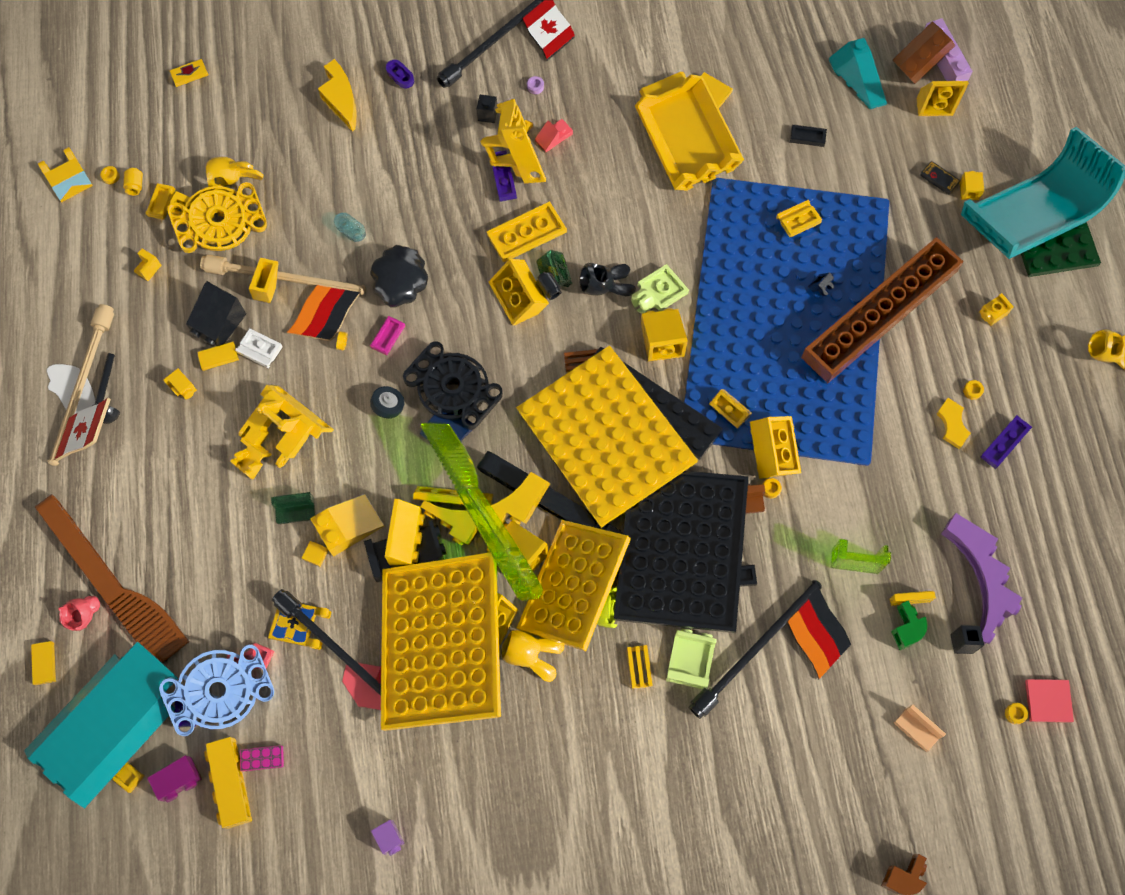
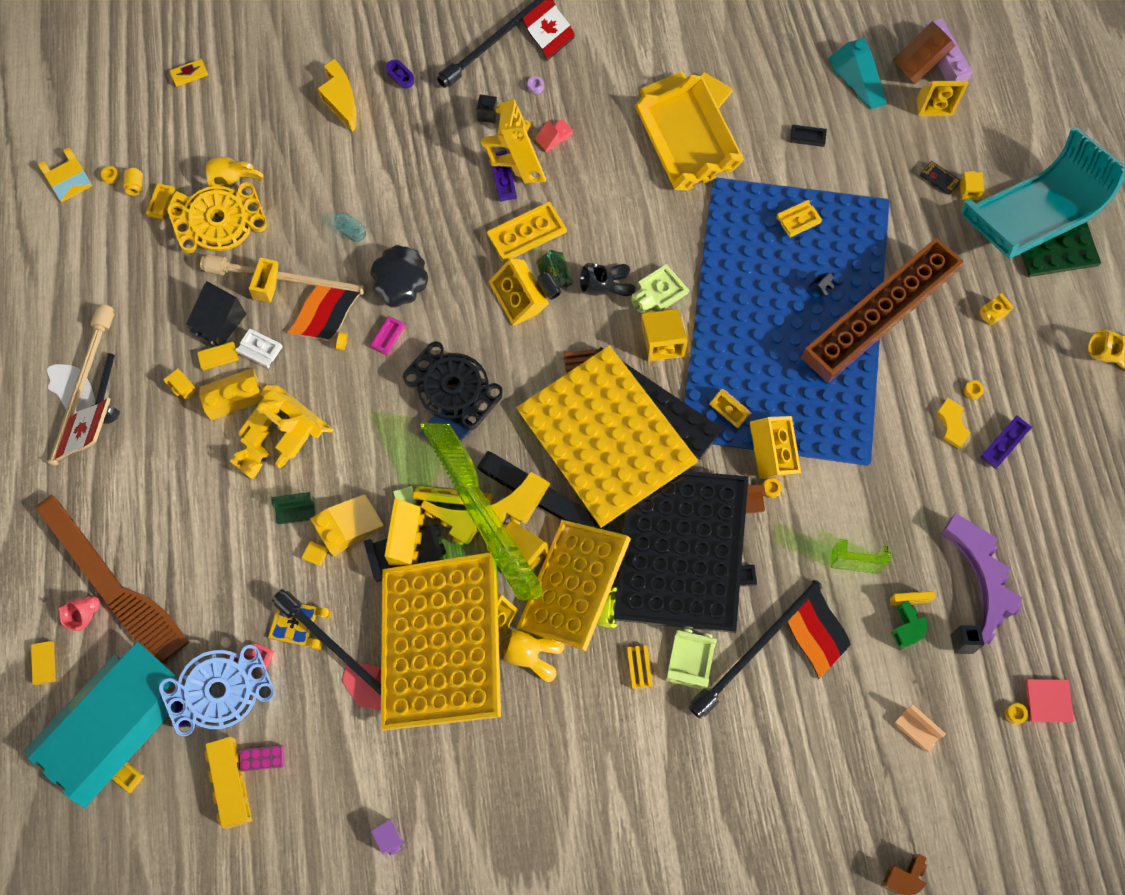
yellow panel [134,248,162,281] -> none
magenta brick [147,755,202,803] -> none
black wheel [370,386,405,419] -> none
none -> yellow slope [200,368,264,421]
none -> yellowish green tile [393,486,418,506]

